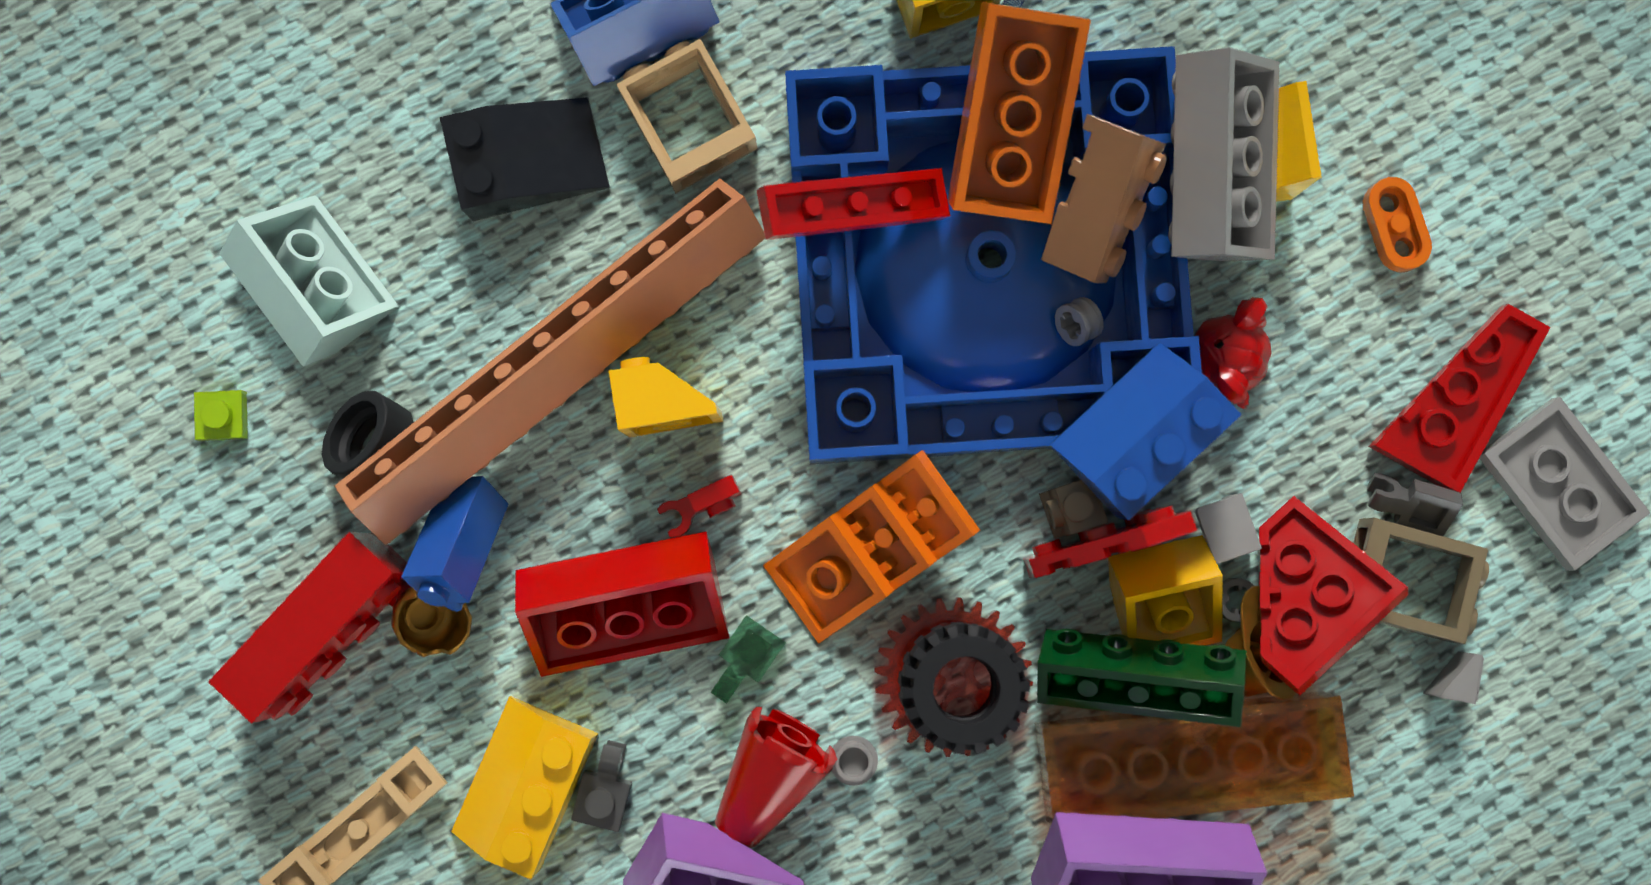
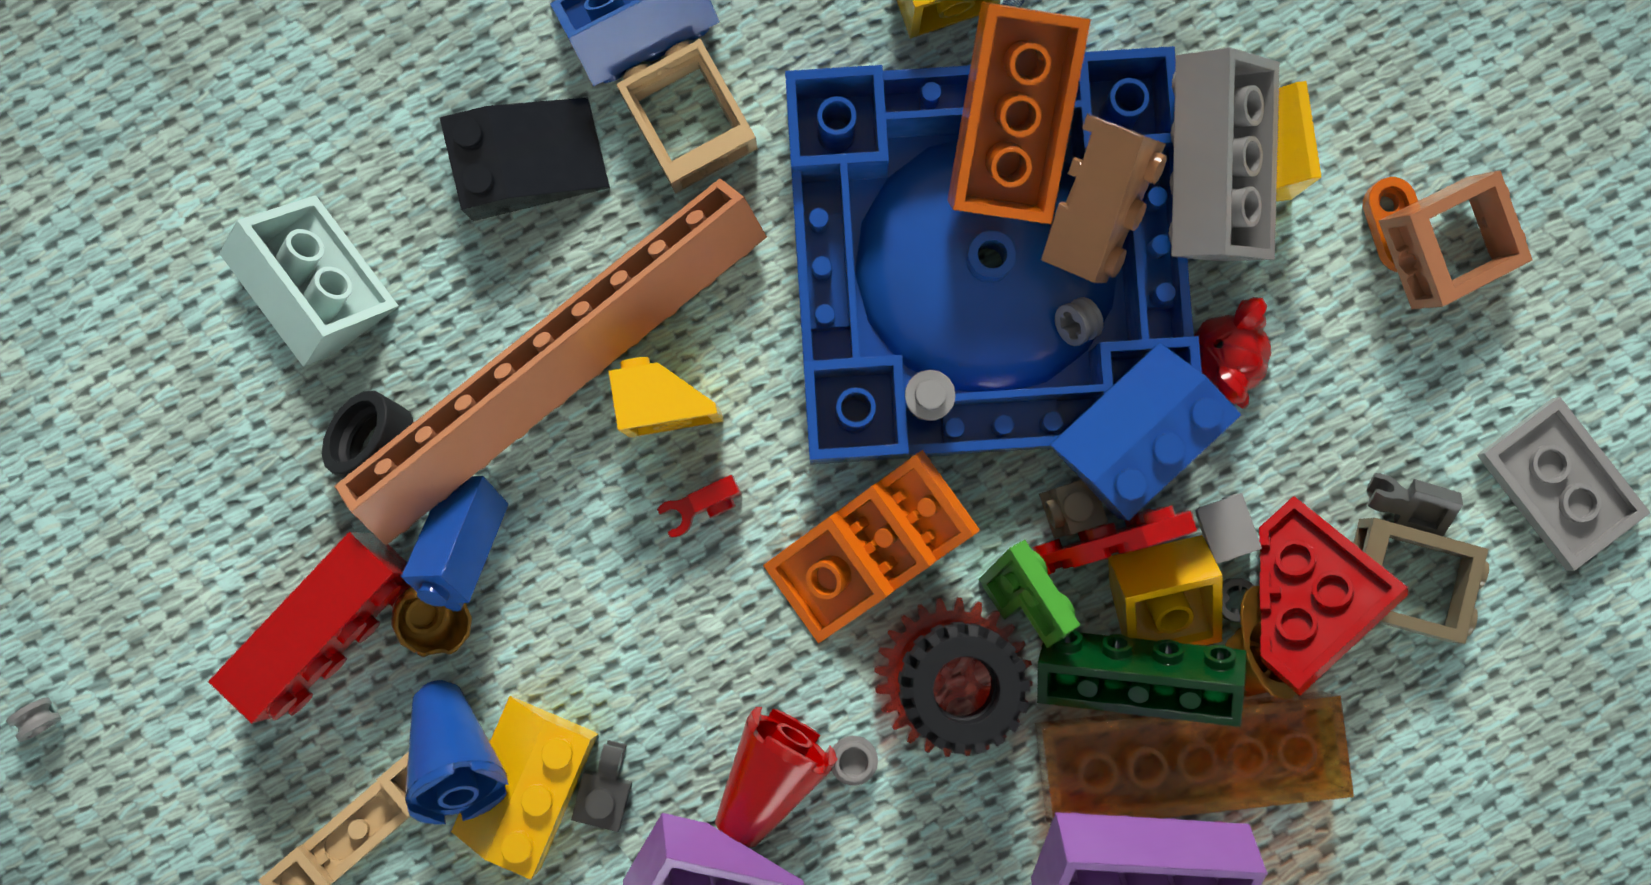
lime plate [194,390,248,441] -> none
red slope [515,531,730,677] -> none
clear green plate [711,615,786,704] -> none
red plate [756,168,951,240] -> none
red wing [1368,304,1551,493] -> none
light grey slope [1423,651,1484,704] -> none
none -> light grey bush [6,697,62,742]
none -> blue cone [405,680,508,825]
none -> light grey plate [905,370,955,421]
none -> bright green plate [978,540,1080,648]
none -> nougat window [1379,170,1533,309]

